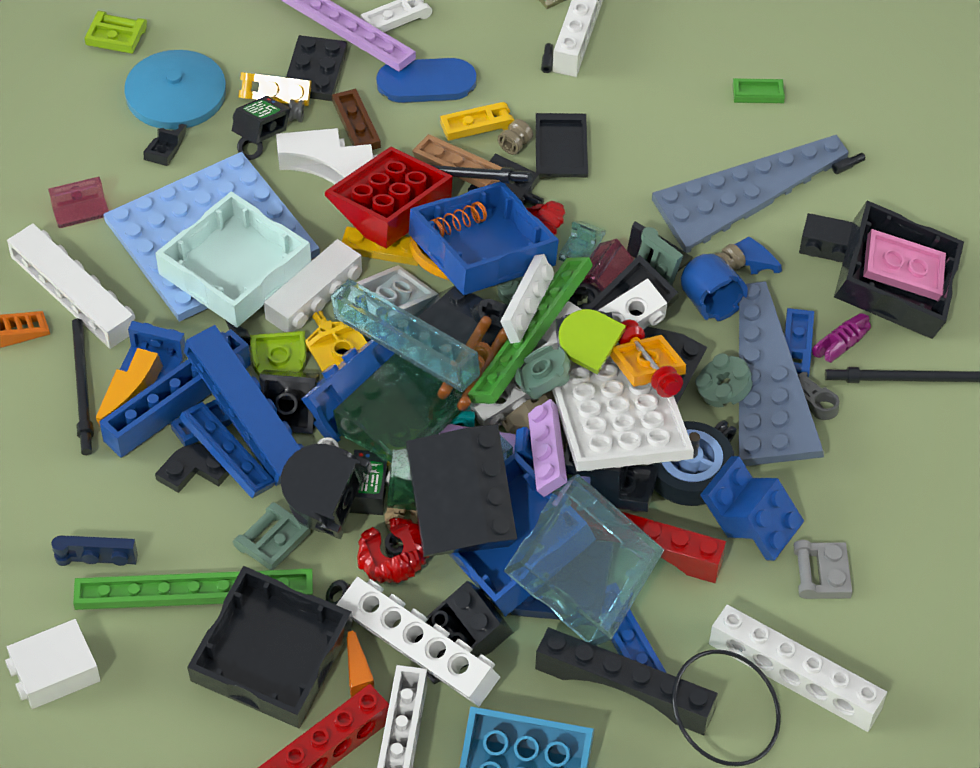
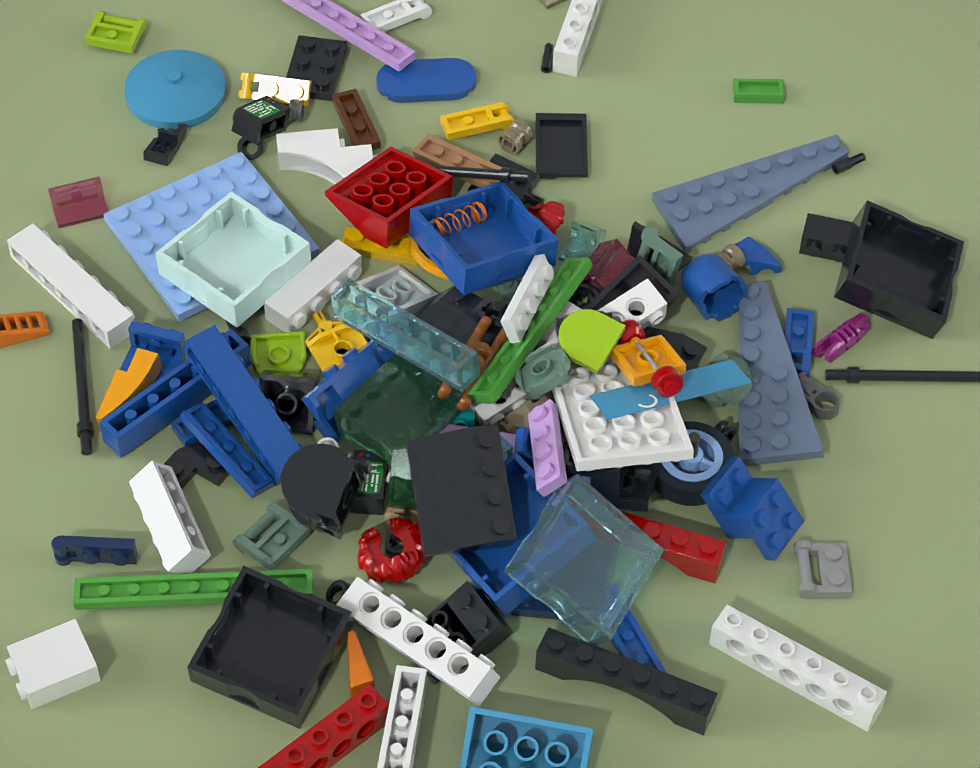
black piece [672,649,781,767] -> none
bright pink plate [863,229,946,301] -> none
none -> white brick [129,461,211,574]
none -> dark azure sticker [589,359,752,420]

